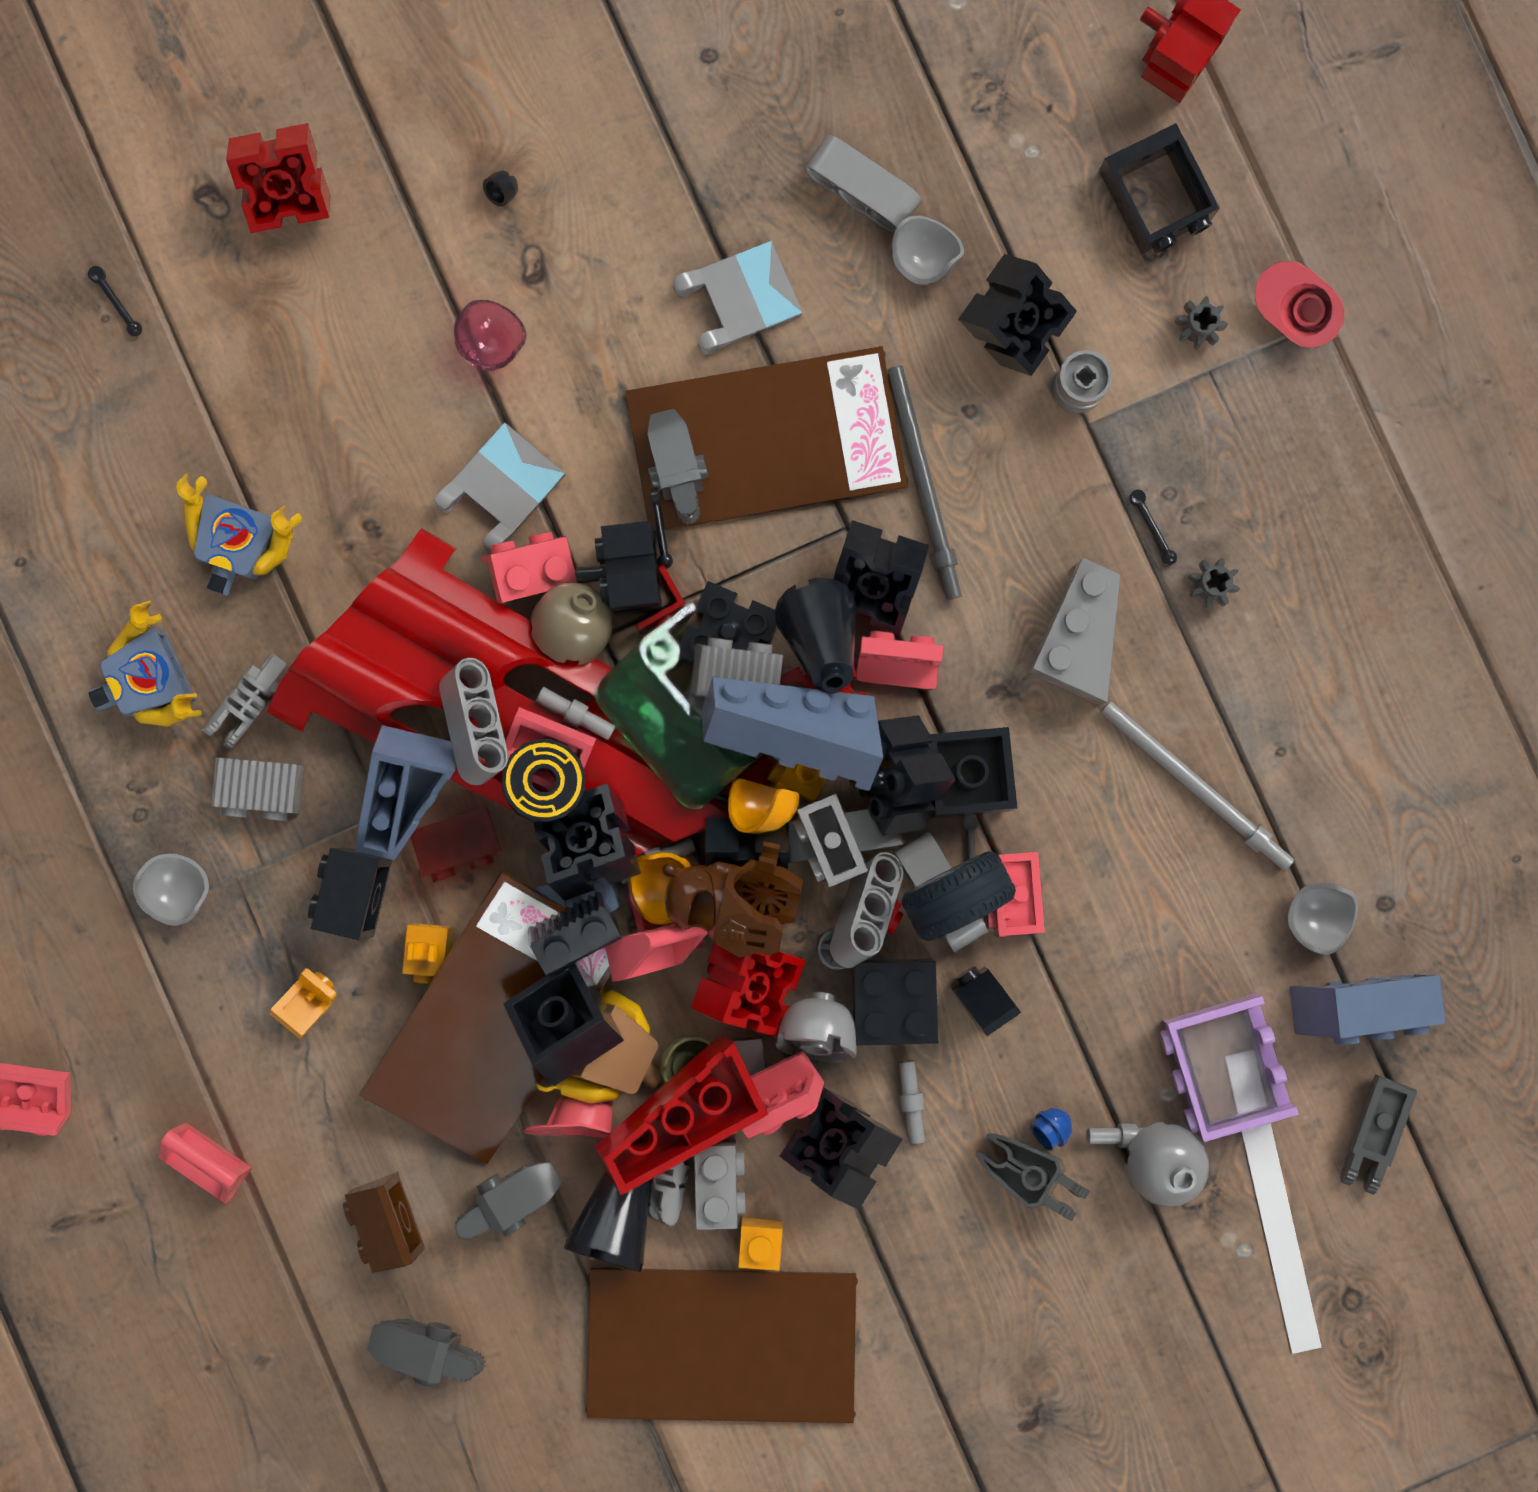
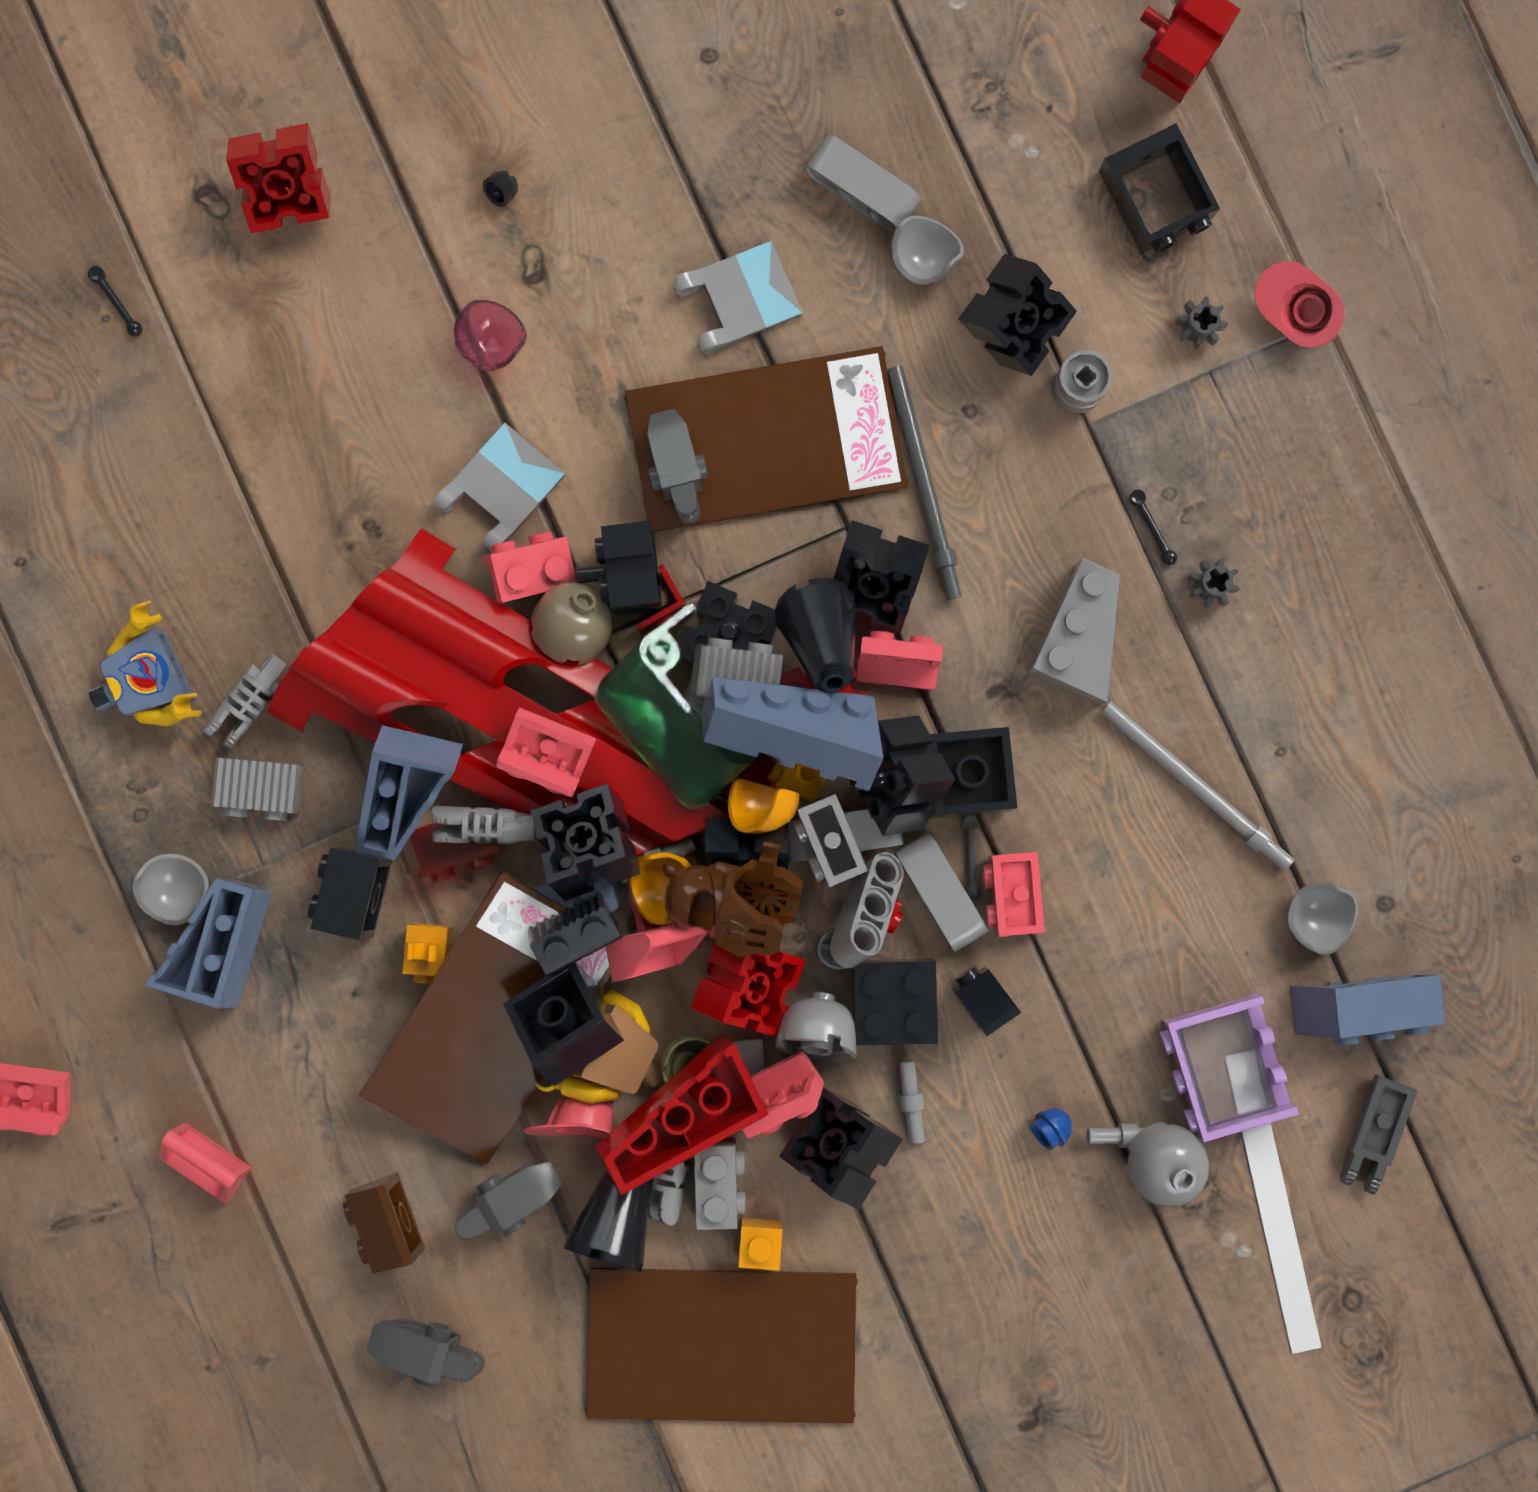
torso [176,473,302,596] -> none
light orange bracket [269,968,337,1040] -> none
light grey beam [439,658,508,785] -> none
black tile [502,739,586,823] -> none
light grey bar [536,687,615,740] -> none
black hinge [650,488,673,569] -> none
black wheel [902,851,1016,941] -> none
dark grey hinge [975,1133,1090,1221] -> none
none -> sand blue wedge [144,878,272,1009]
none -> light grey hinge [431,806,536,844]

